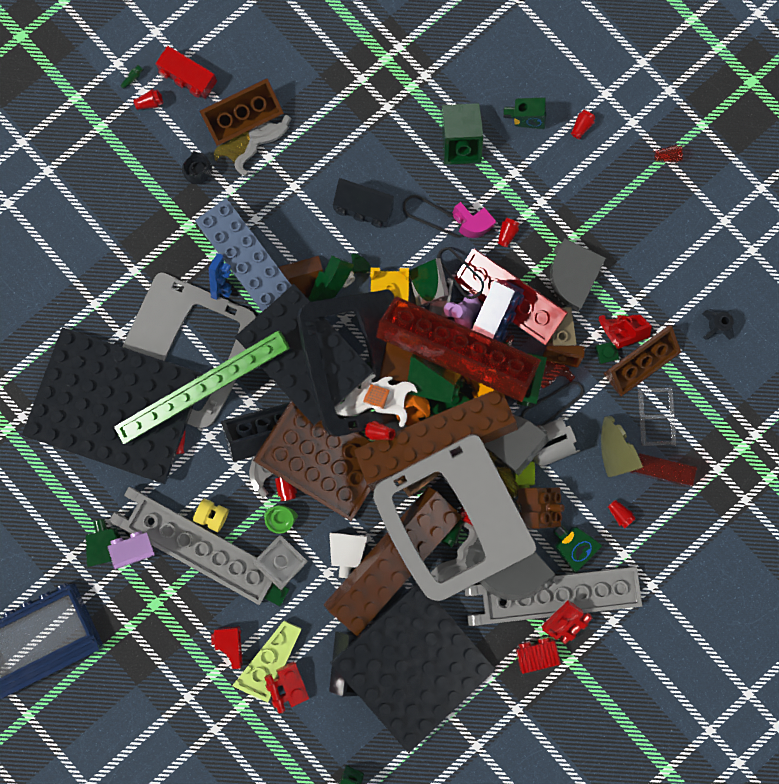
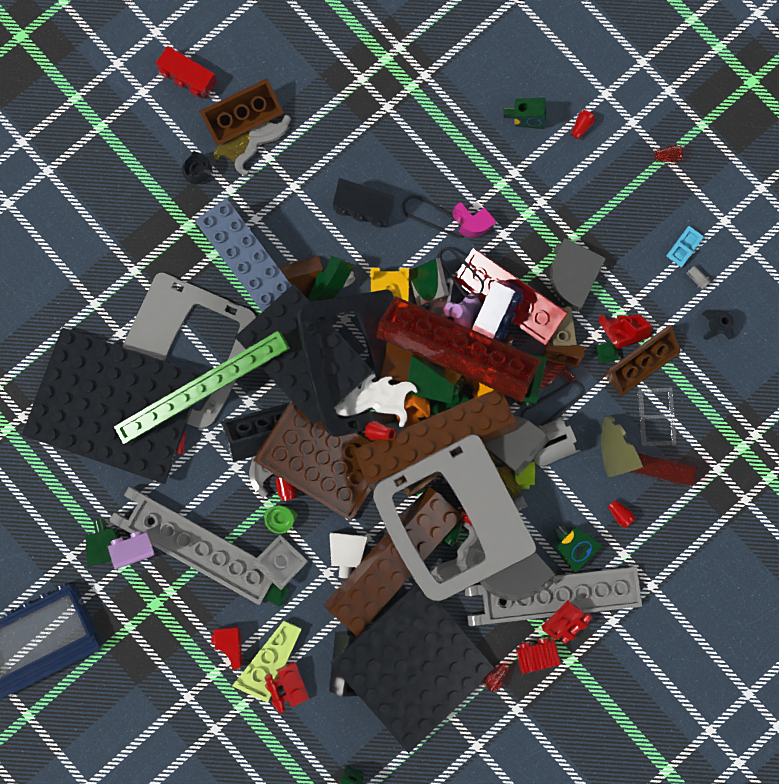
dark green piece [120,65,143,89] -> none
red cone [133,89,163,110] -> none
light yellow wheel [193,498,229,532] -> none
blue plate [209,253,232,300] -> none
dark green tile [351,254,371,274] -> none
orange slope [363,384,390,409] -> none
dark green slope [441,103,483,165] -> none
red cone [497,218,520,248] -> none
reddish brown brick [518,487,565,529] -> none
none -> clear red cone [482,663,510,694]
none -> medium azure slope [666,226,704,267]
none -> light grey pin [686,265,711,289]

